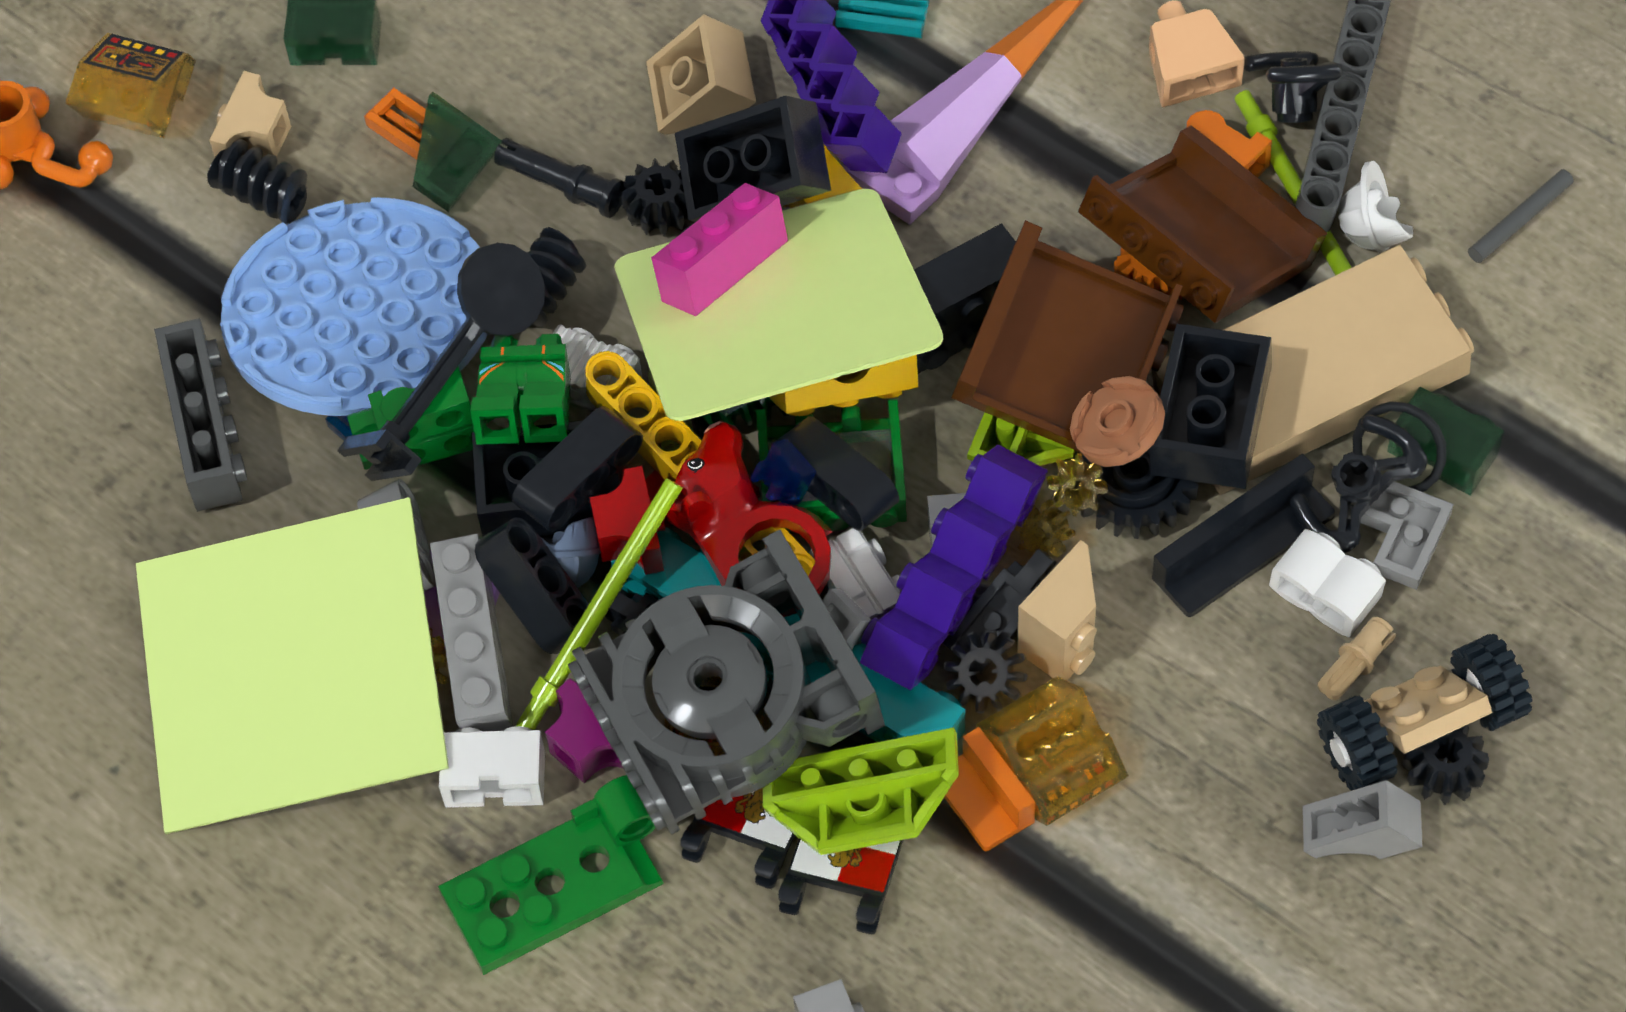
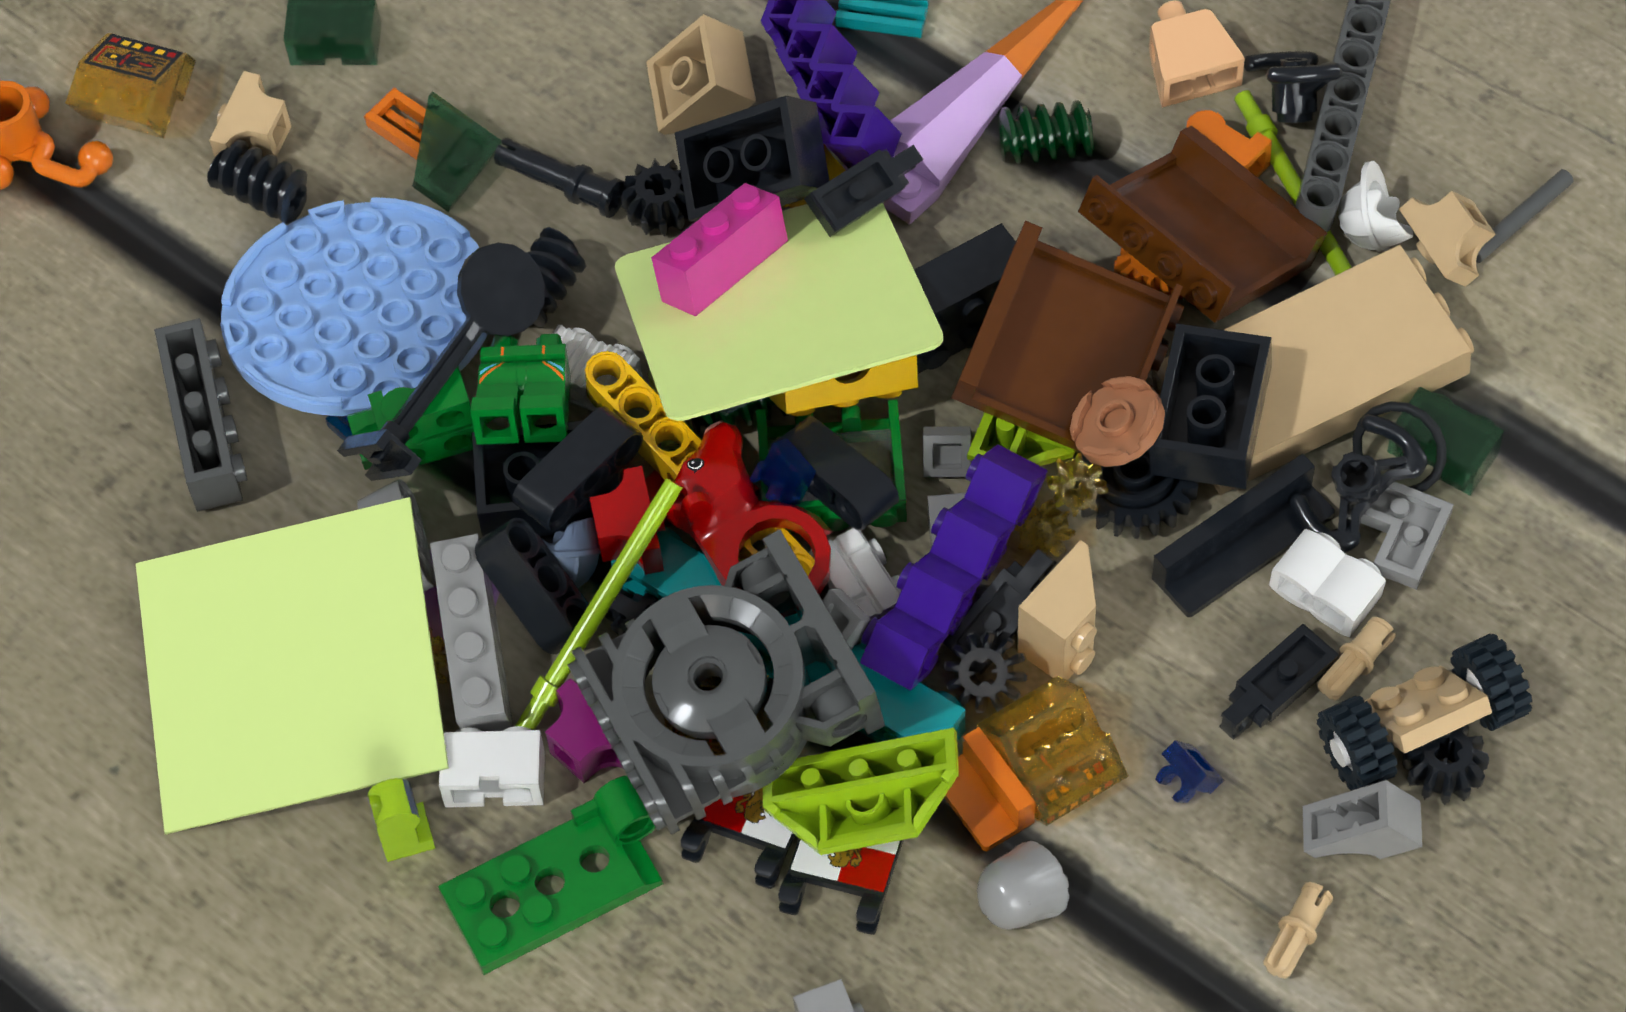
none -> lime leg [368,778,436,862]
none -> black hinge [804,145,924,237]
none -> light grey tile [923,426,971,477]
none -> light grey hair [977,840,1069,930]
none -> dark green piece [999,100,1094,164]
none -> clear blue tile [1155,740,1224,804]
none -> black hinge [1219,624,1340,740]
none -> tan axle [1263,882,1333,979]
none -> tan brick [1399,191,1496,287]

